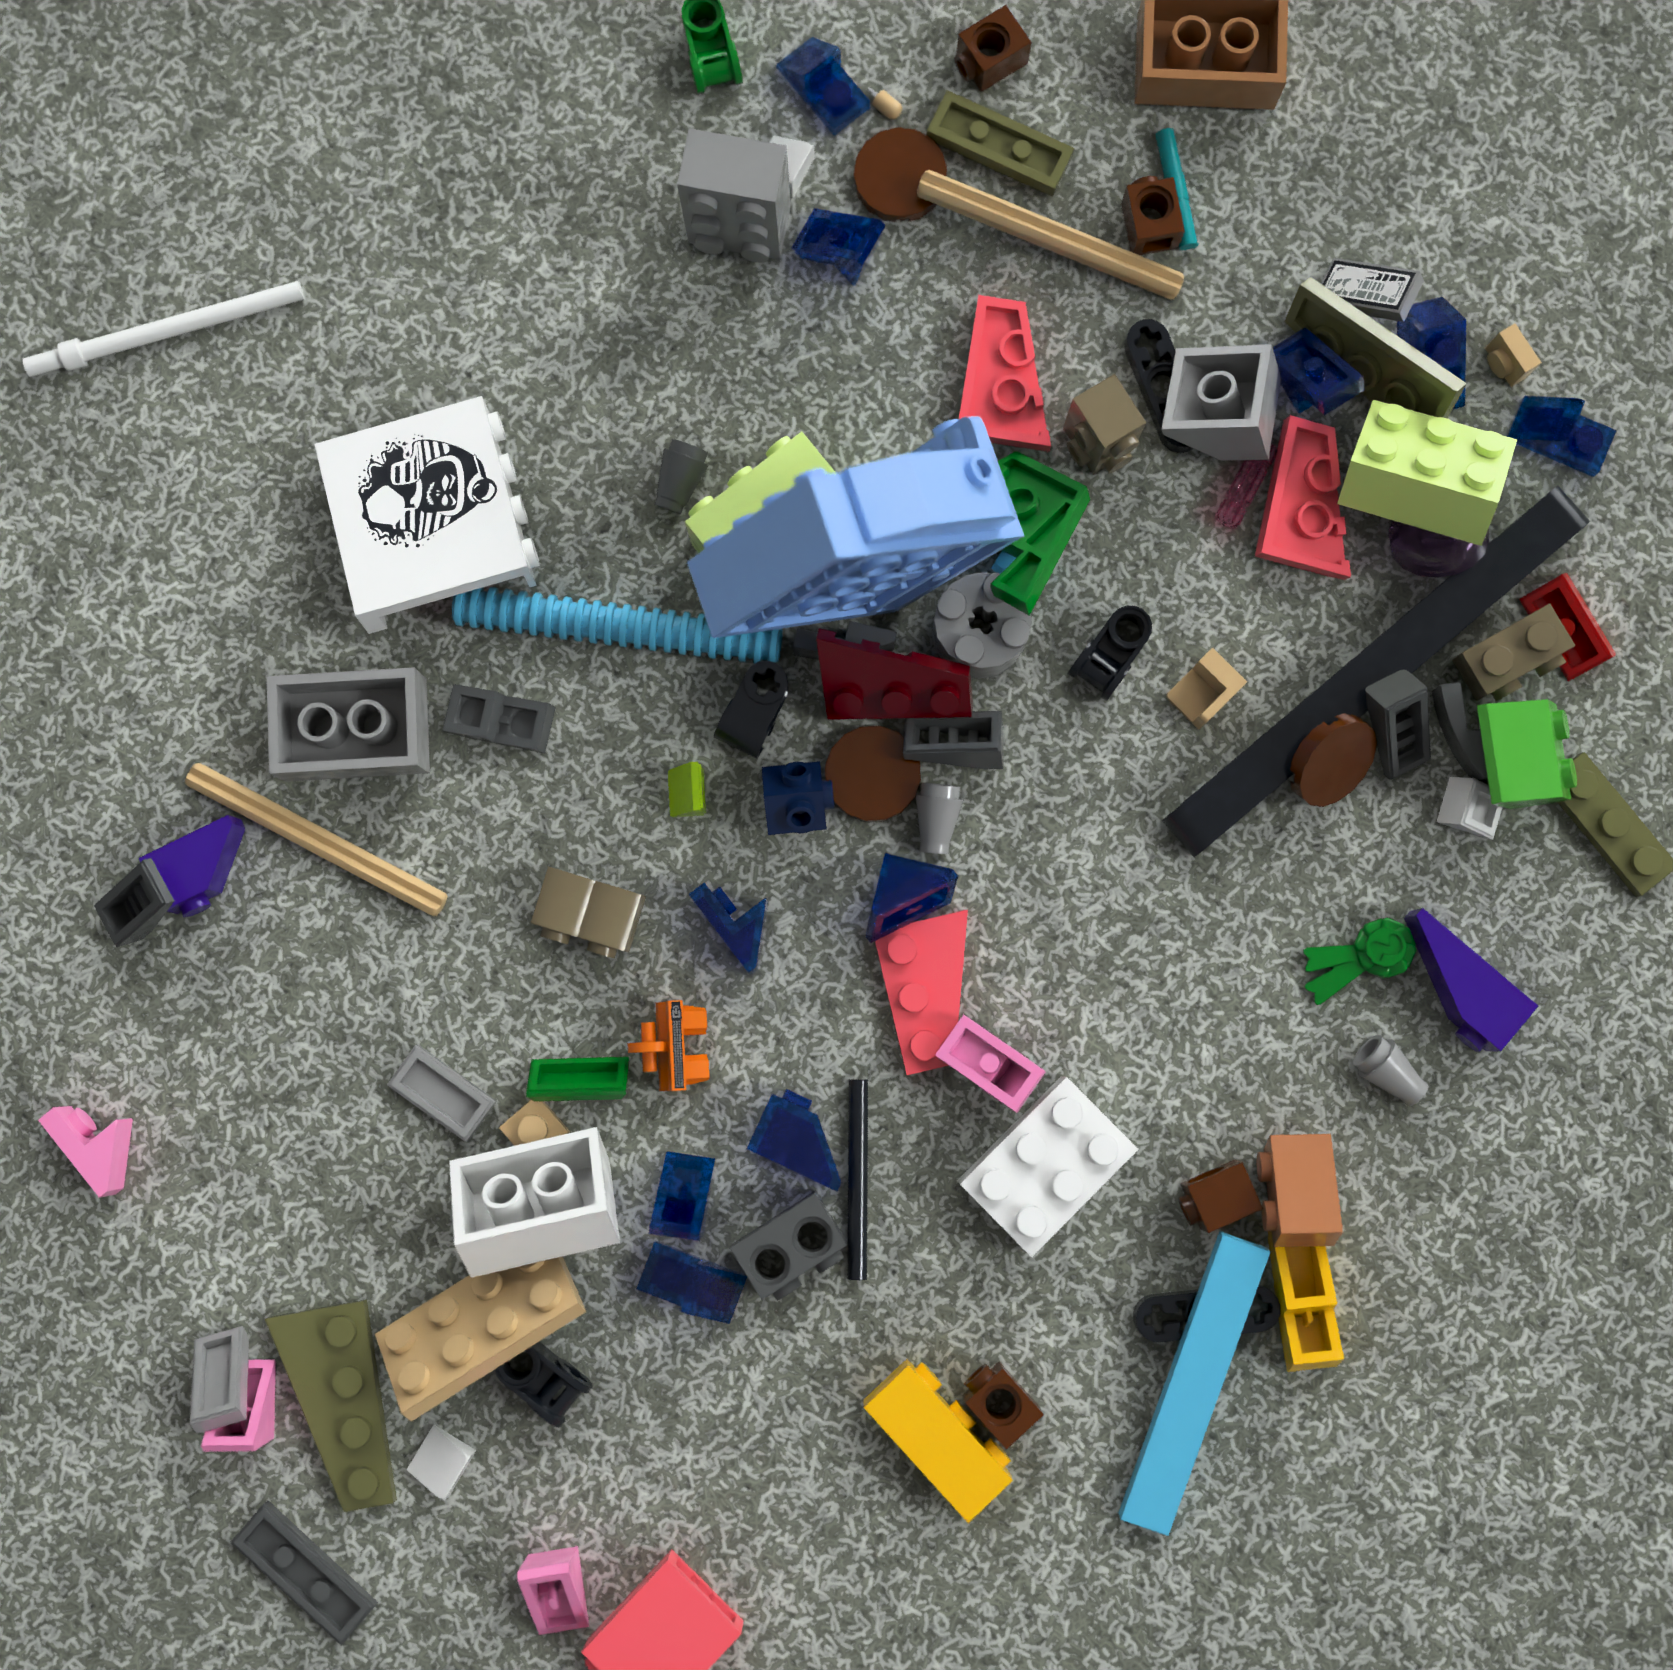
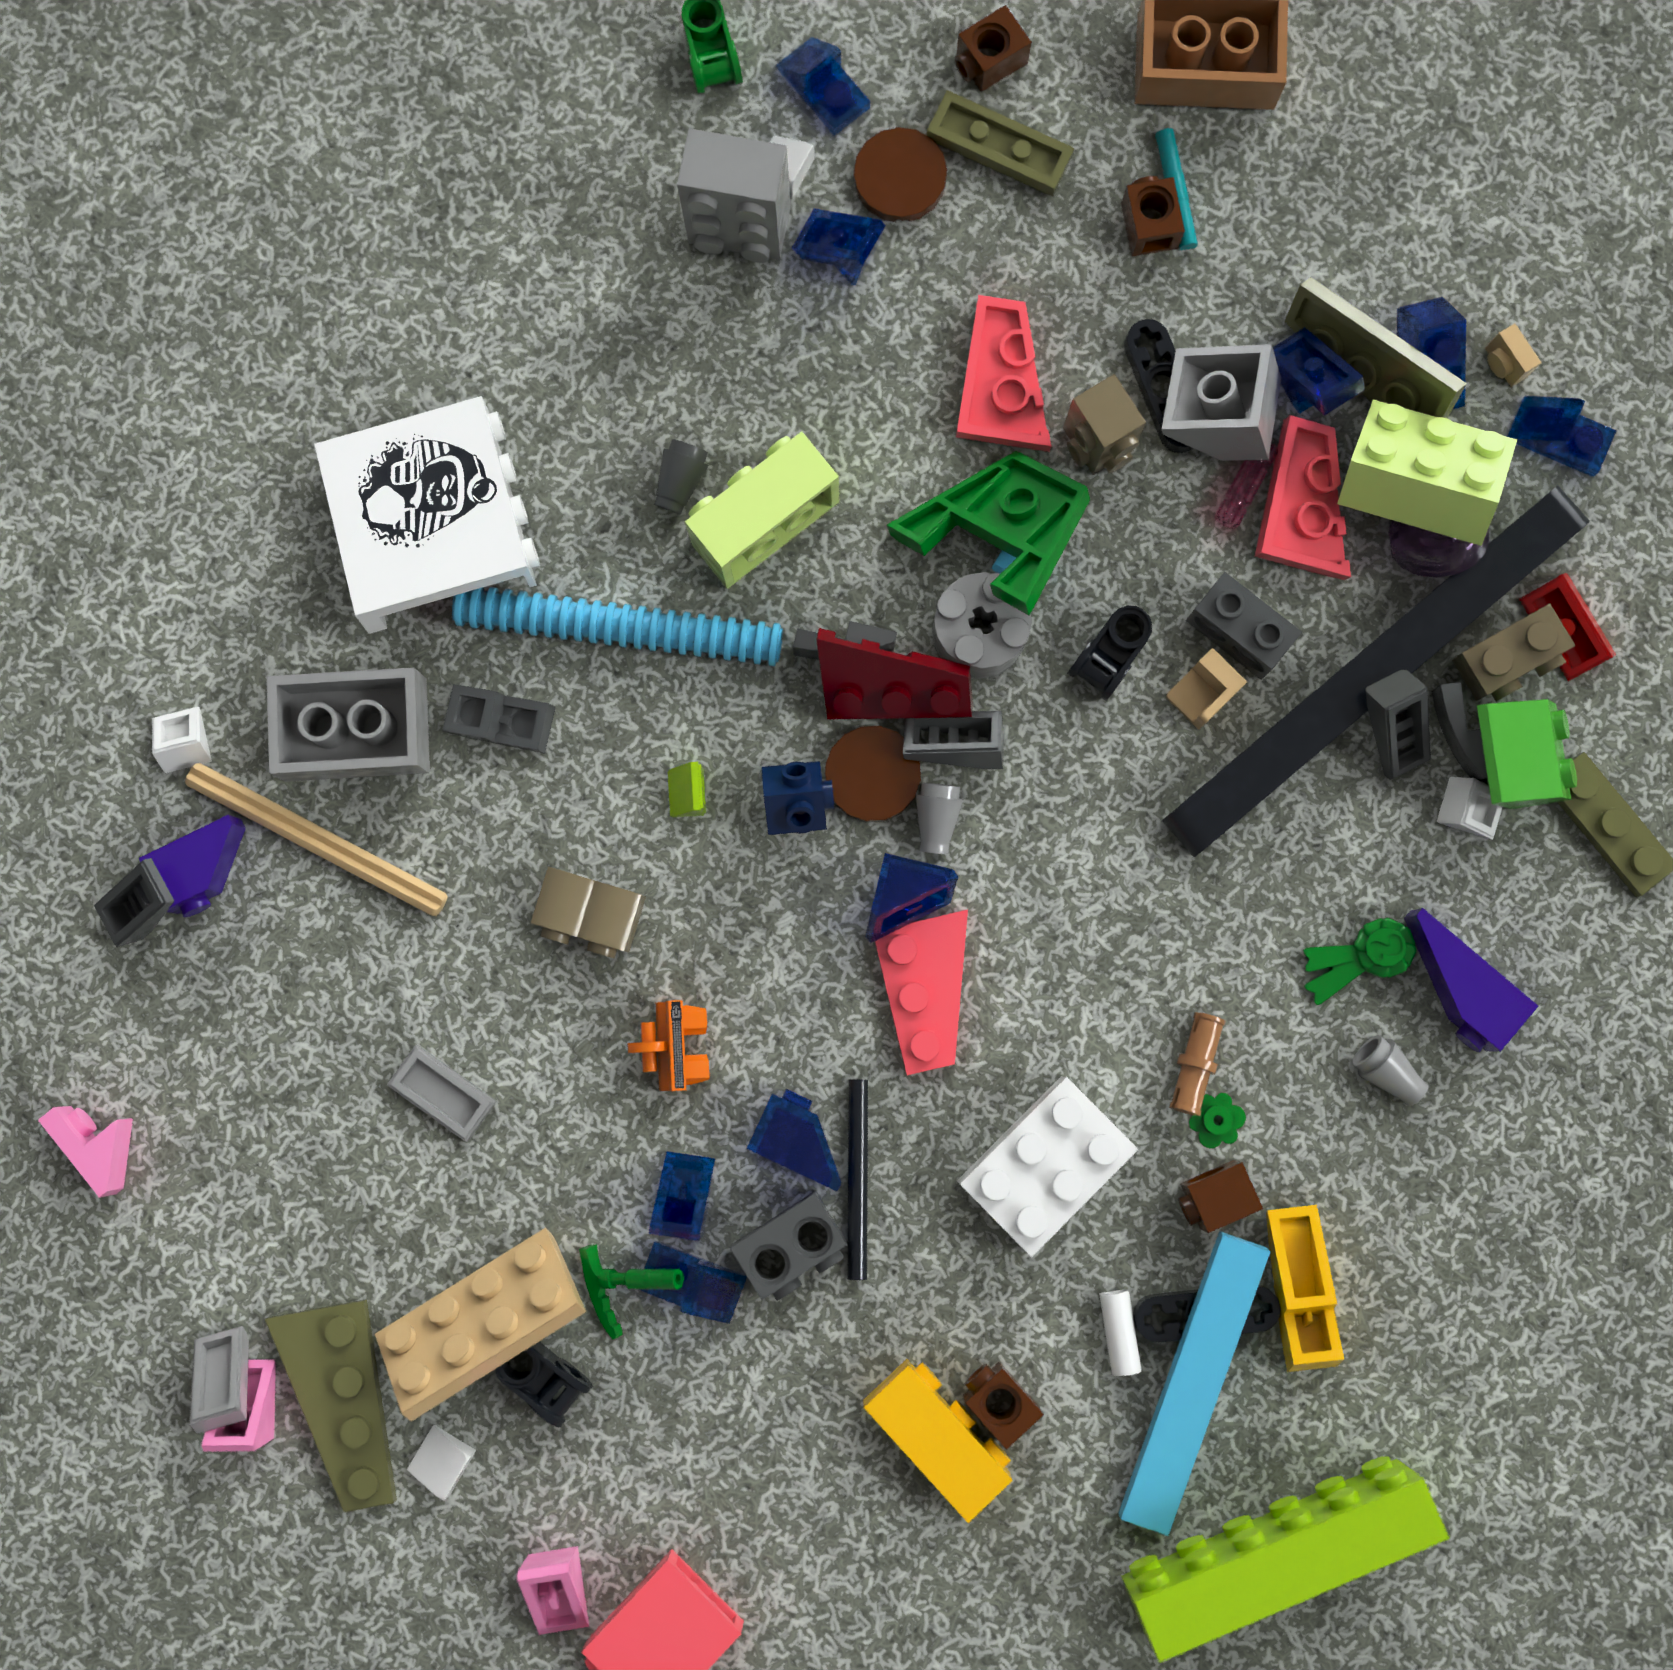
white bar [23,281,305,377] -> none
dark grey tile [230,1501,378,1645] -> none
white brick [449,1127,620,1278] -> none
tan plate [499,1100,570,1146] -> none
green tile [526,1057,629,1102] -> none
light blue piece [687,416,1024,638] -> none
clear blue slope [689,882,768,975] -> none
black piece [714,660,789,759] -> none
tan piece [868,87,902,120] -> none
tan axle [917,170,1184,300] -> none
bright pink slope [935,1014,1046,1113] -> none
nougat brick [1256,1134,1343,1247] -> none
reddish brown tile [1290,714,1377,807] -> none
tile [1321,258,1424,322] -> none
none -> white slope [152,706,211,773]
none -> green piece [579,1244,684,1340]
none -> white axle [1099,1289,1142,1376]
none -> lime brick [1121,1456,1450,1663]
none -> medium nougat pin [1169,1012,1226,1117]
none -> dark grey brick [1186,572,1302,680]
none -> green plant [1189,1093,1246,1148]

